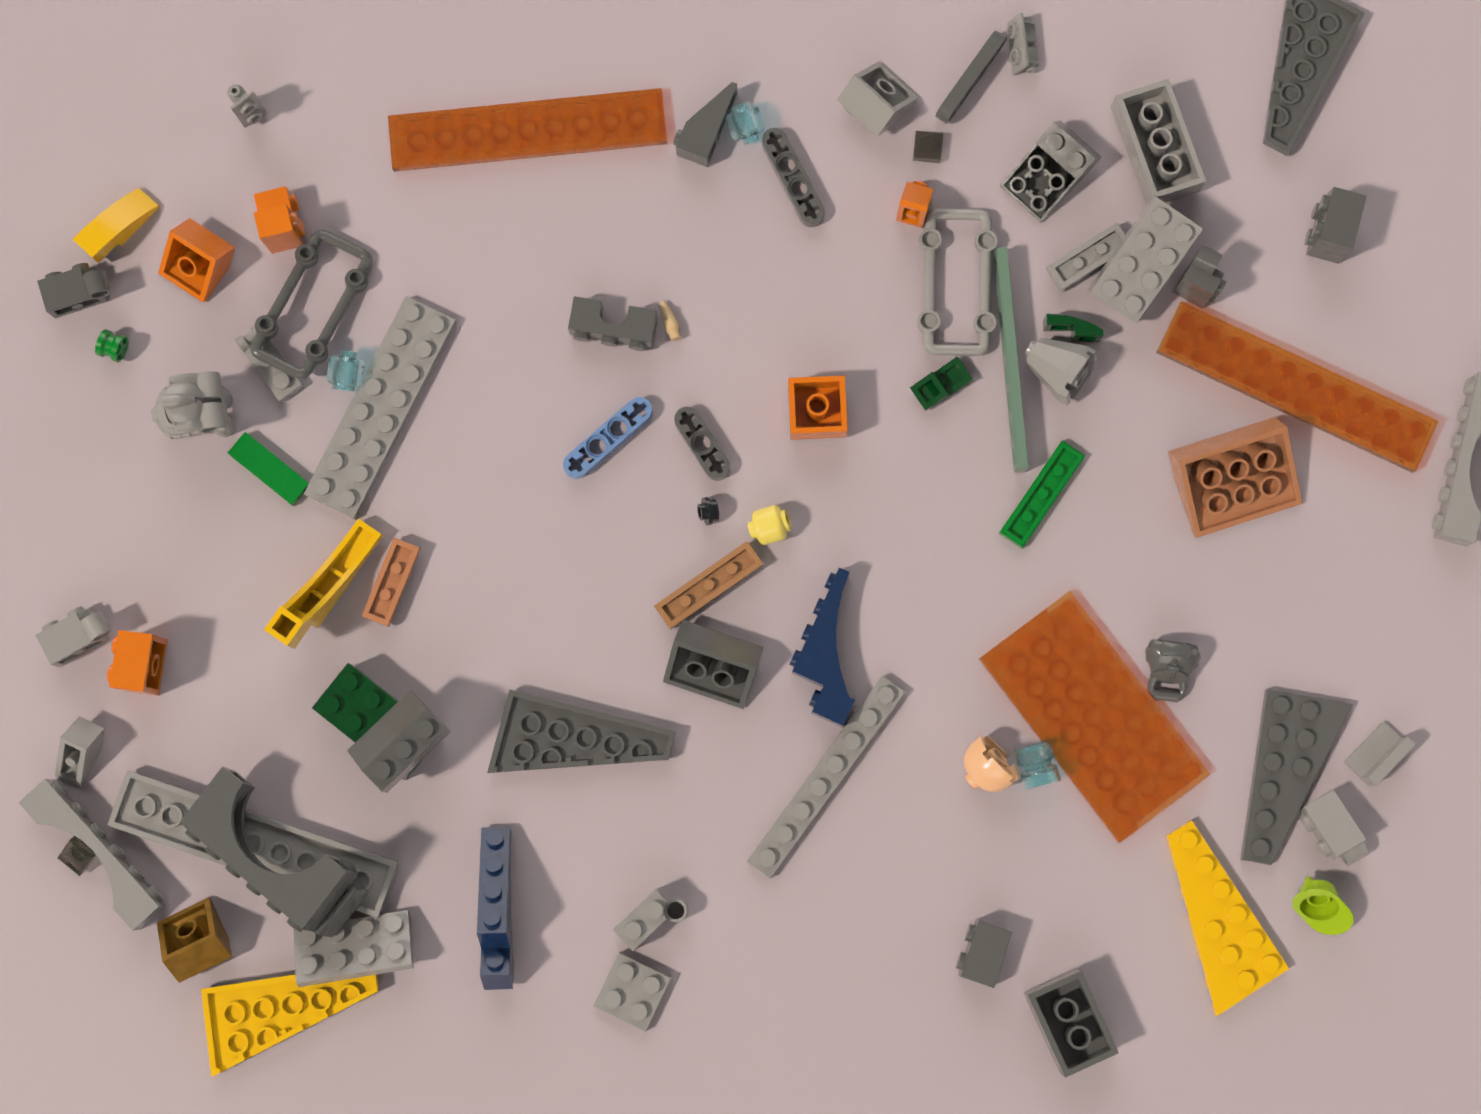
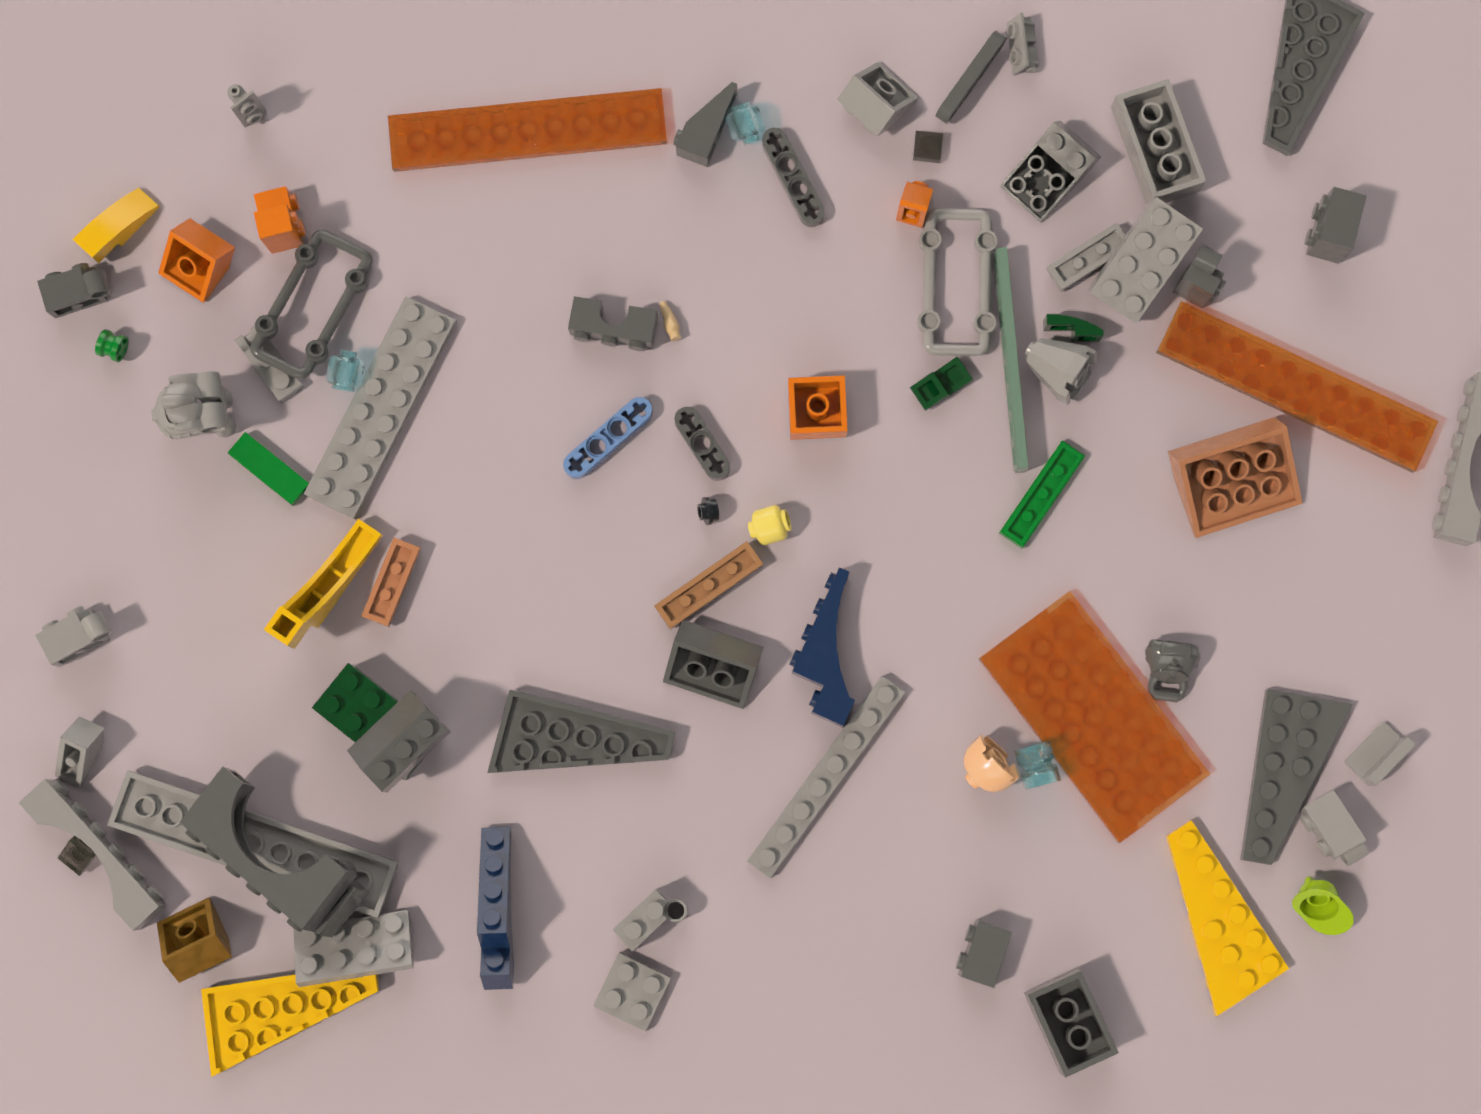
orange brick [107,630,168,696] -> none

